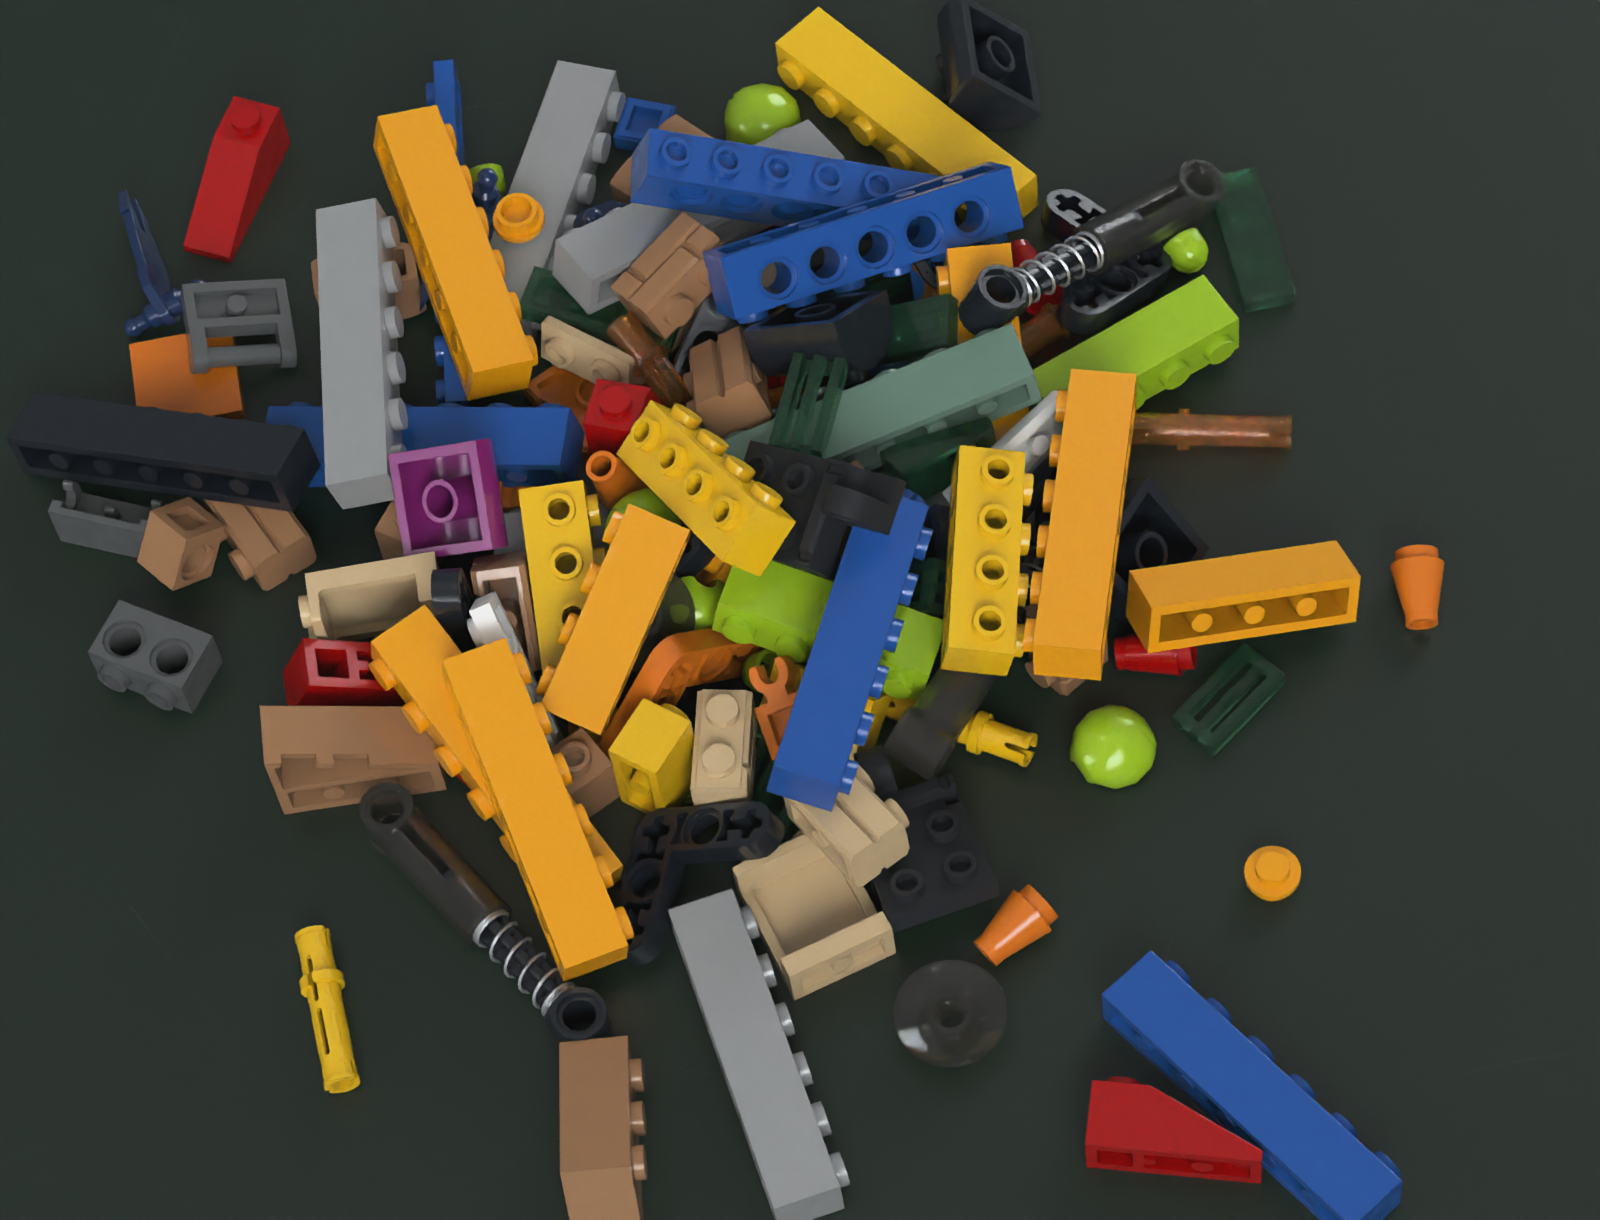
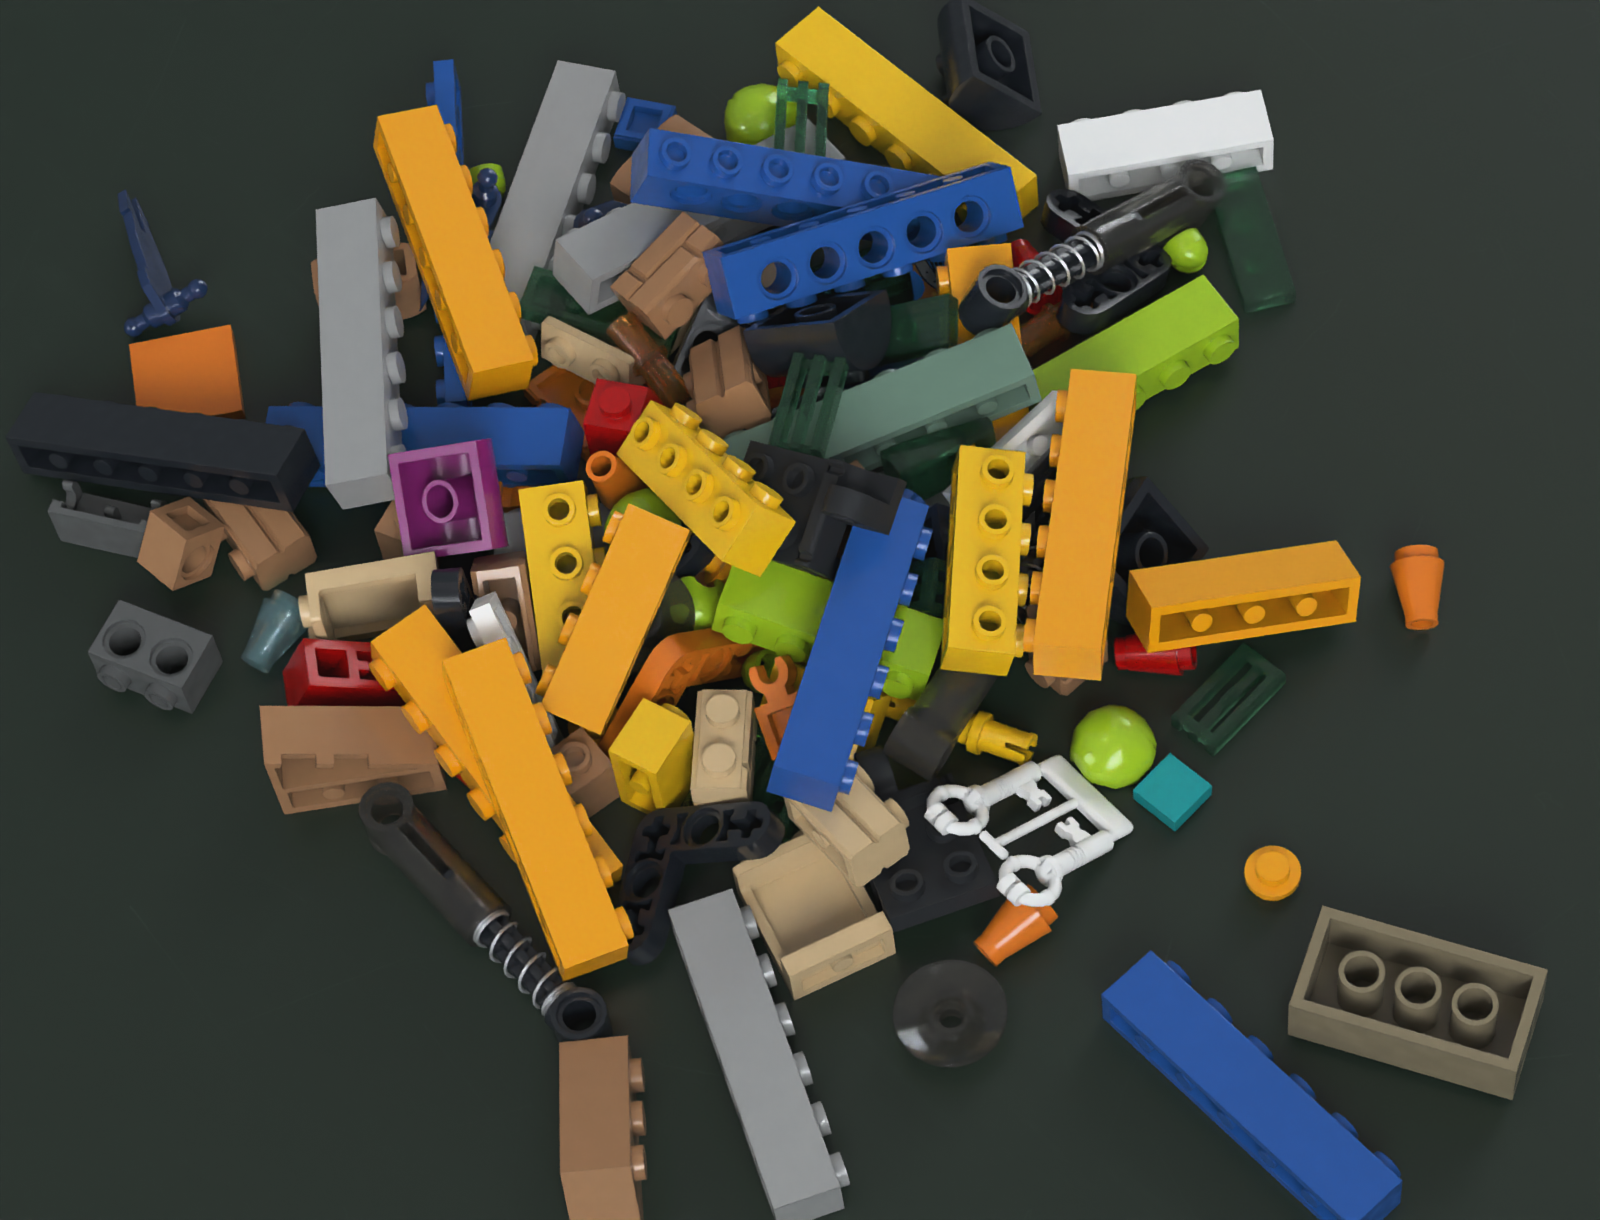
dark grey plate [180,278,297,374] -> none
red slope [183,96,291,263] -> none
yellow pin [294,925,360,1093] -> none
light orange plate [492,193,545,243] -> none
red slope [1085,1076,1263,1184] -> none
clear orange pin [1131,408,1292,451] -> none
none -> clear light blue cone [240,590,308,673]
none -> clear green tile [773,78,829,157]
none -> white piece [924,755,1133,907]
none -> white brick [1057,90,1274,201]
none -> teal tile [1133,753,1212,831]
none -> dark tan brick [1288,905,1548,1100]

